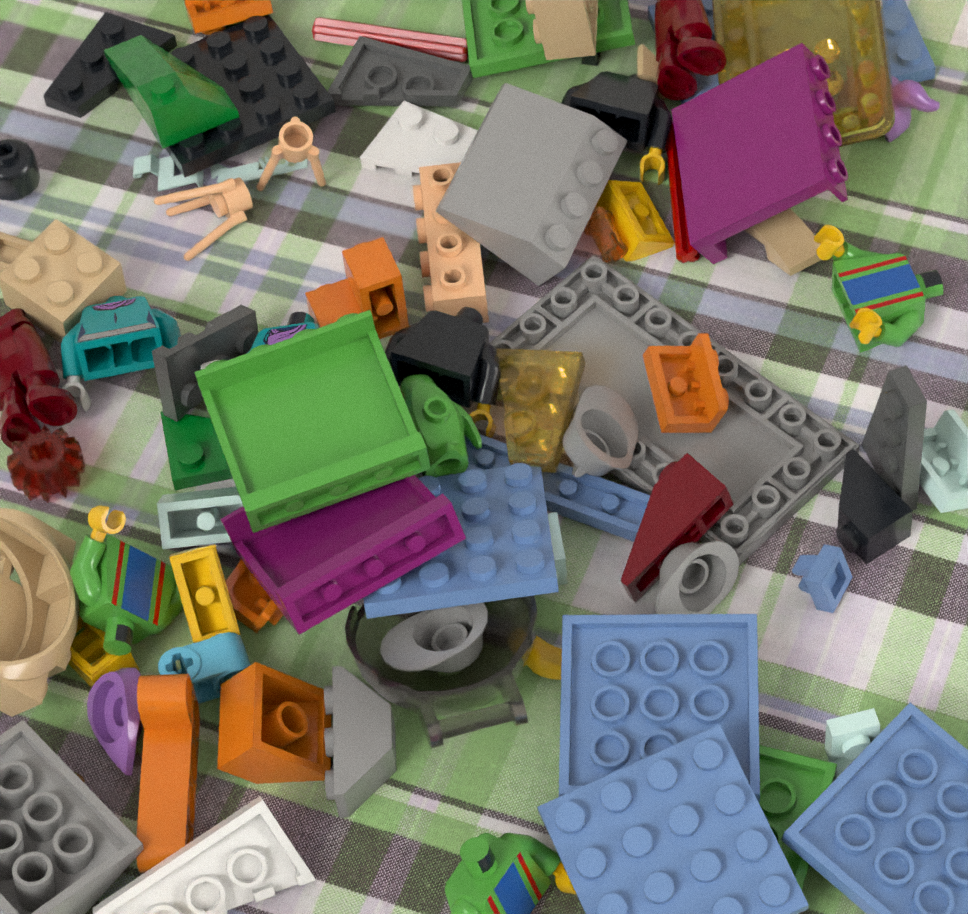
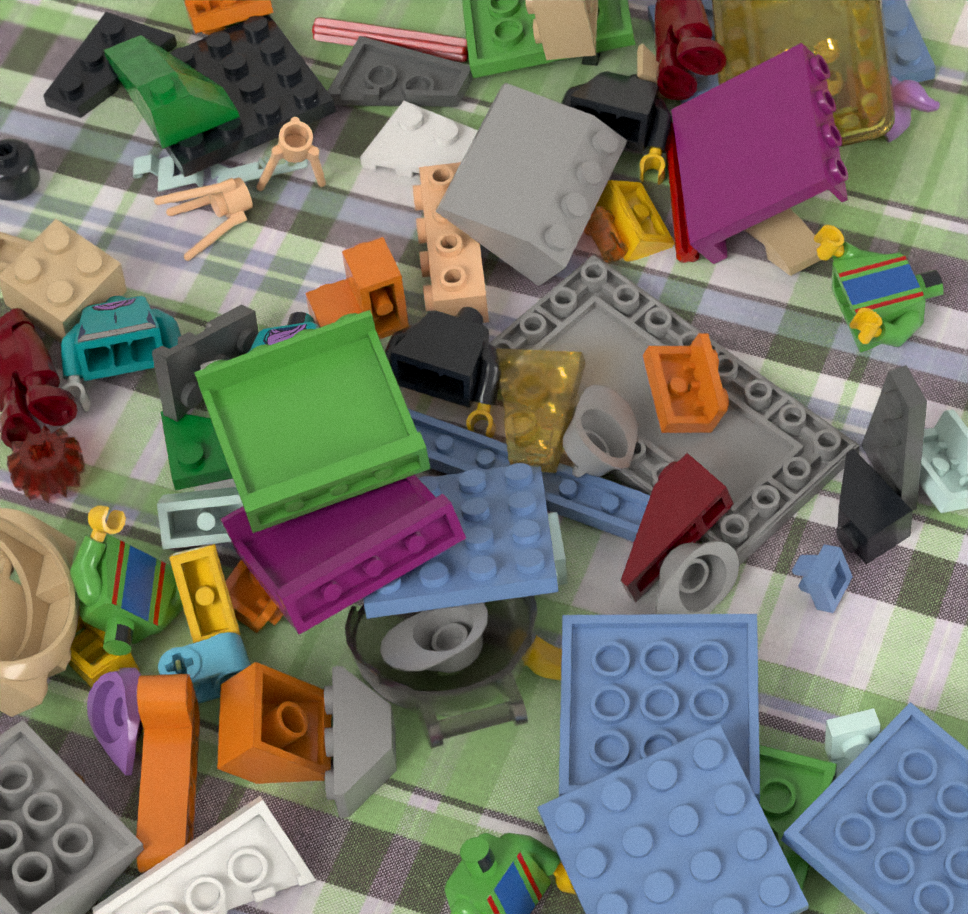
bright green animal [400,374,482,477] -> none

